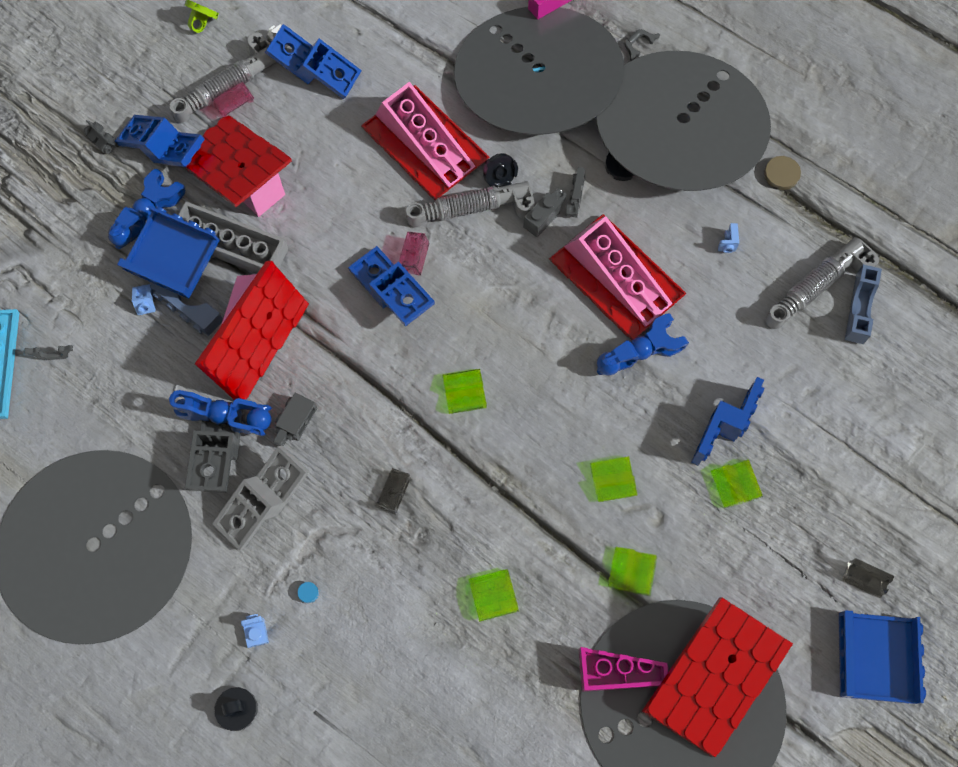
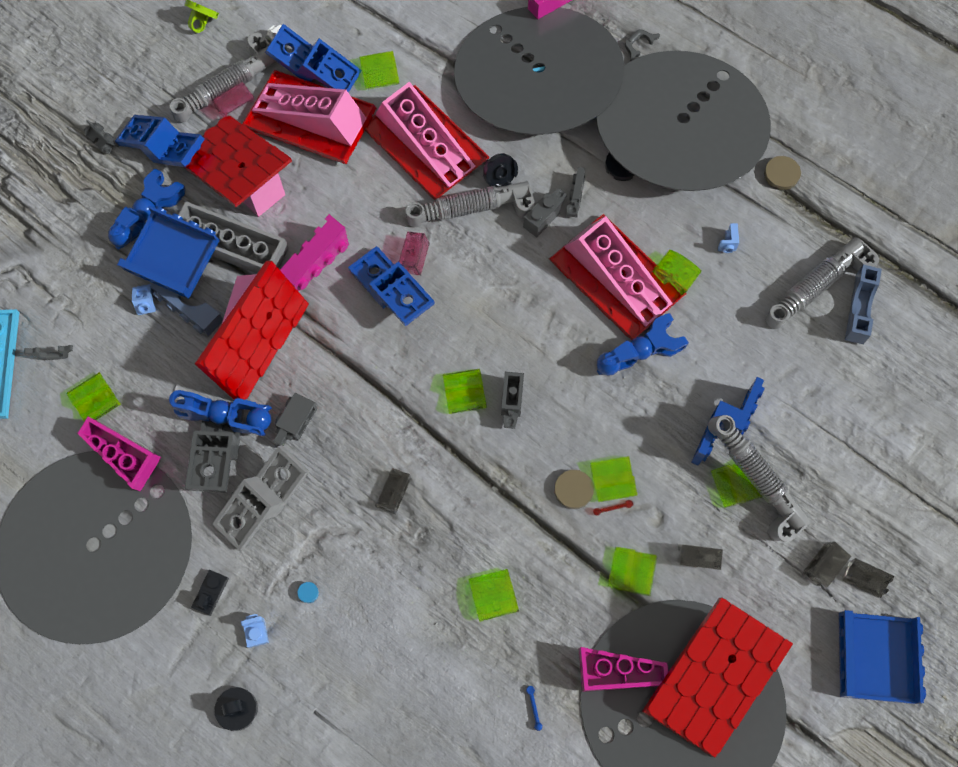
none -> clear neon green slope [66,372,121,422]
none -> dark pink wedge [77,417,161,491]
none -> black hinge [191,569,229,616]
none -> piece [243,70,377,164]
none -> dark pink wedge [280,214,349,291]
none -> clear neon green slope [359,51,400,90]
none -> dark grey hinge [501,371,524,429]
none -> blue hinge [526,686,543,731]
none -> dark tan tile [554,470,594,509]
none -> clear red hinge [593,500,633,516]
none -> clear neon green slope [652,250,701,295]
none -> clear smoke hinge [677,544,723,570]
none -> light grey piece [708,415,810,542]
none -> clear smoke hinge [802,541,852,587]

